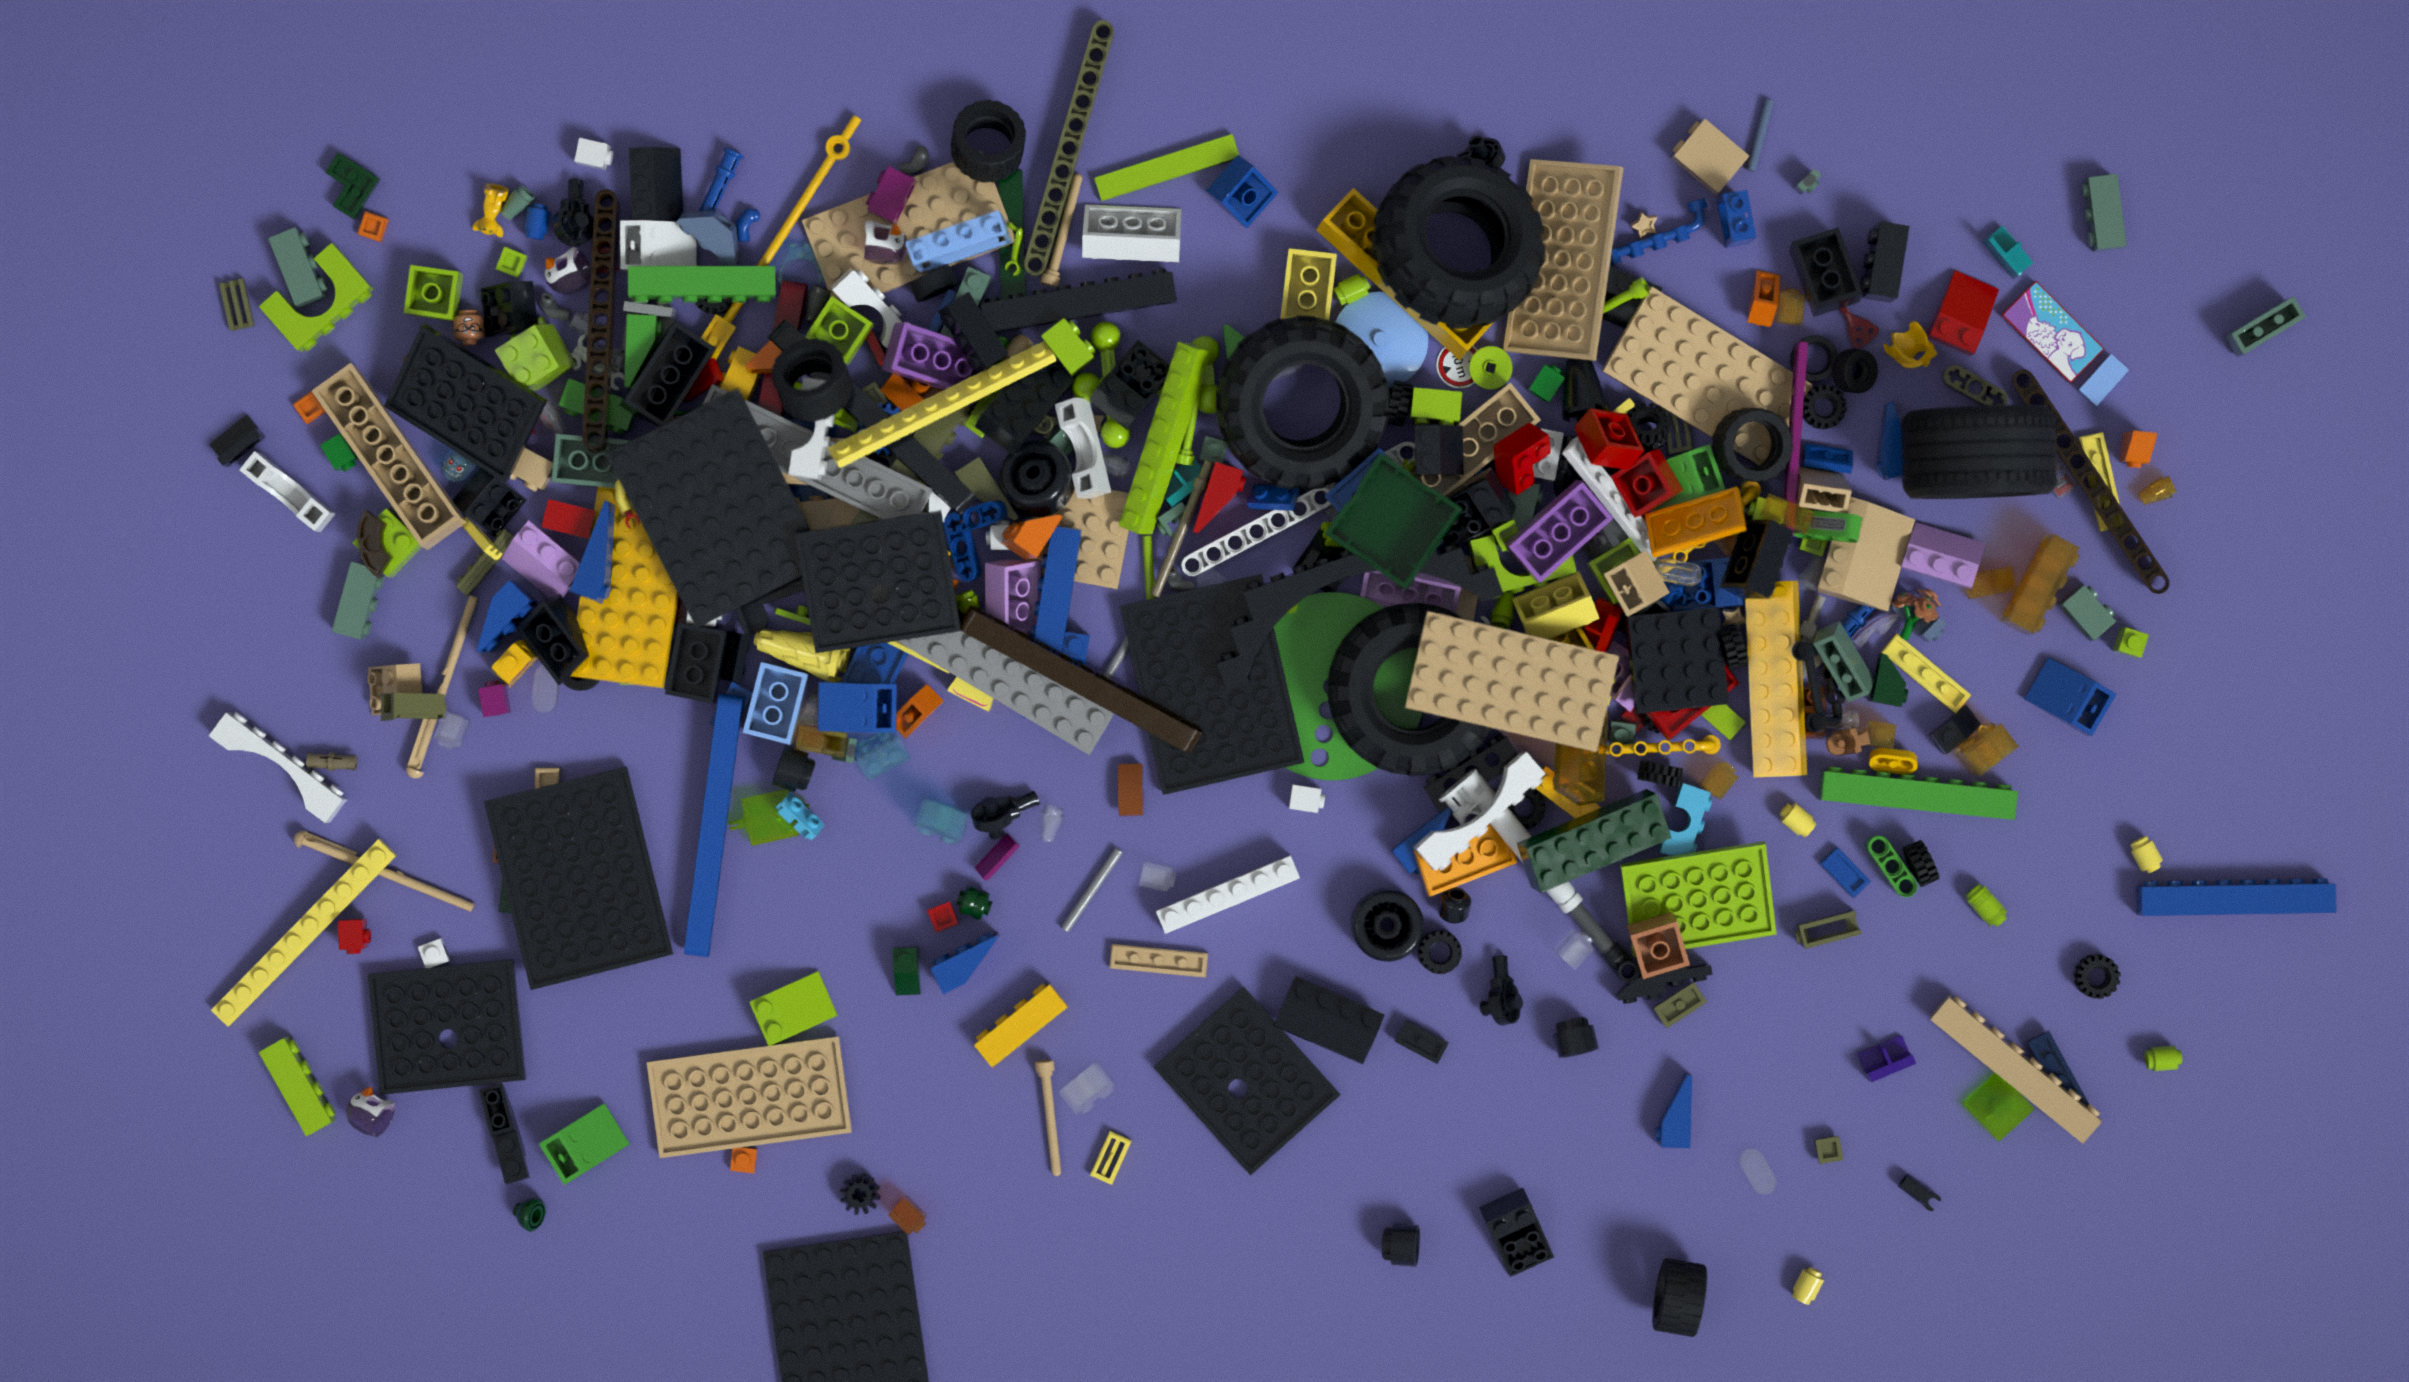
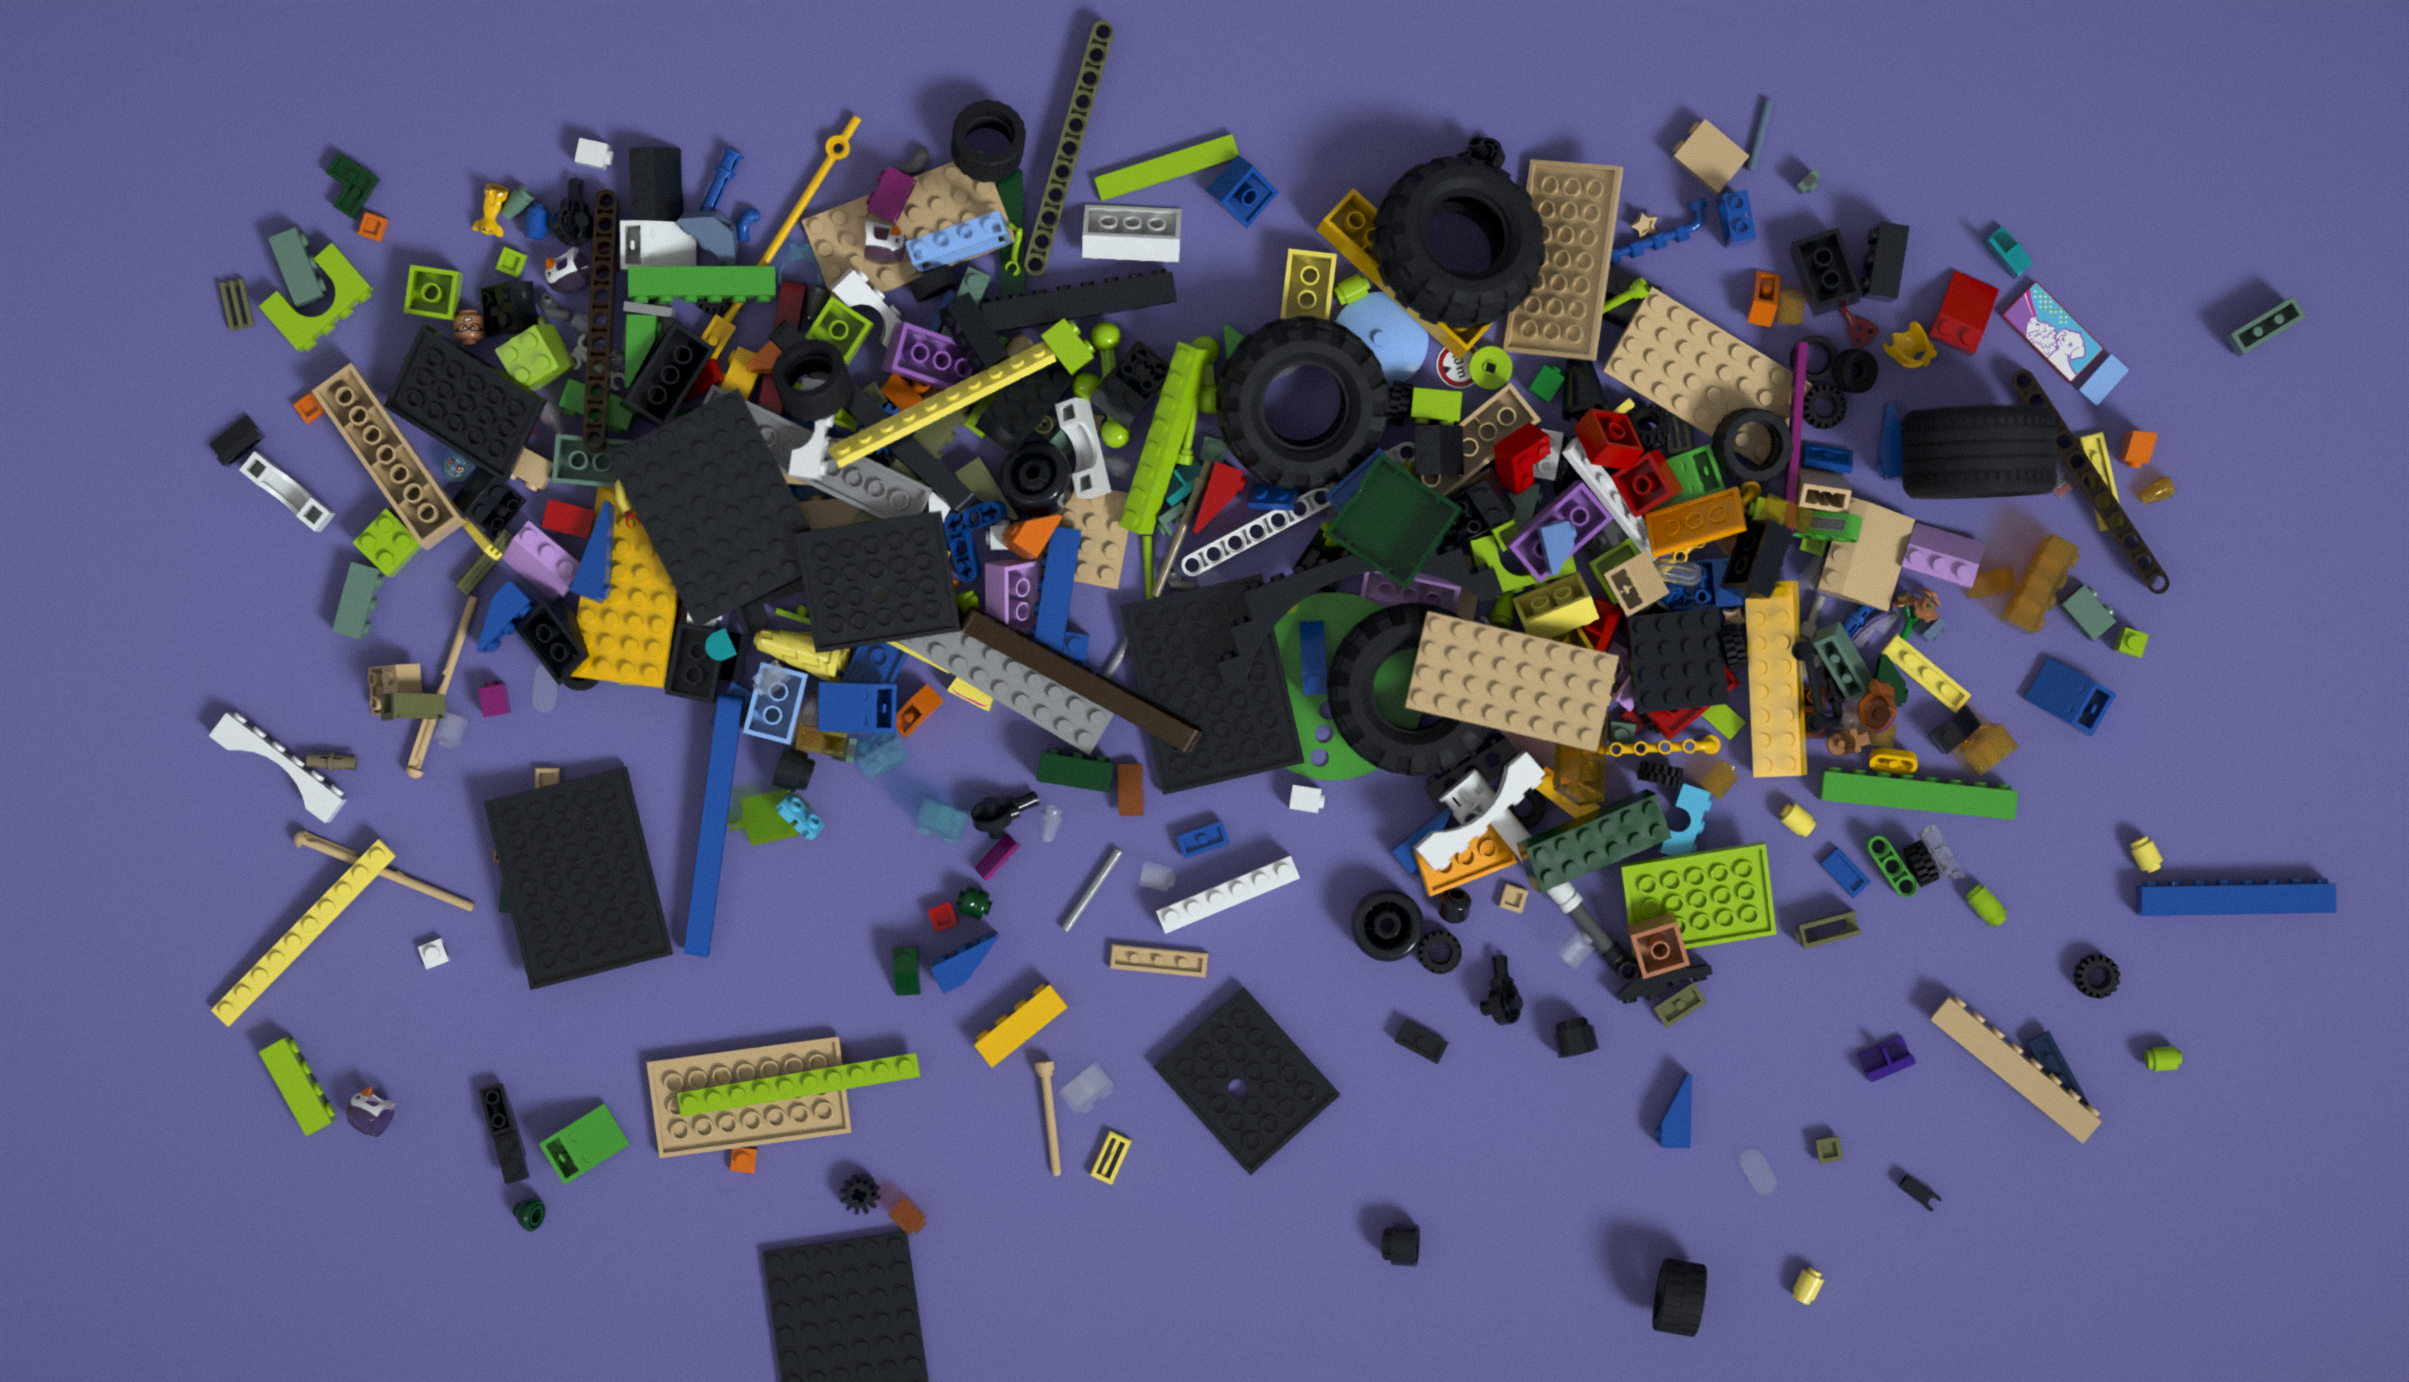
green brick [320,433,360,472] -> none
red brick [338,919,371,954] -> none
dark brown tile [357,510,393,578] -> none
black plate [368,959,526,1095] -> none
yellow torso [491,639,538,688] -> none
lime slope [749,971,838,1046] -> none
red tile [866,329,886,366] -> none
tan piece [1040,174,1083,288] -> none
black slope [1274,976,1385,1065] -> none
black slope [1479,1188,1554,1277] -> none
olive beam [1942,365,2008,405] -> none
clear neon green slope [1961,1073,2035,1142] -> none
sand green brick [2081,174,2127,252] -> none
none -> lime plate [677,1052,921,1117]
none -> teal piece [705,628,737,661]
none -> clear brick [752,660,792,697]
none -> dark green brick [1037,748,1114,793]
none -> blue plate [1176,820,1230,859]
none -> blue slope [1300,620,1328,695]
none -> tan tile [1498,883,1529,914]
none -> medium blue slope [1536,519,1577,576]
none -> dark orange hair [1857,678,1897,733]
none -> clear slope [1918,823,1966,879]

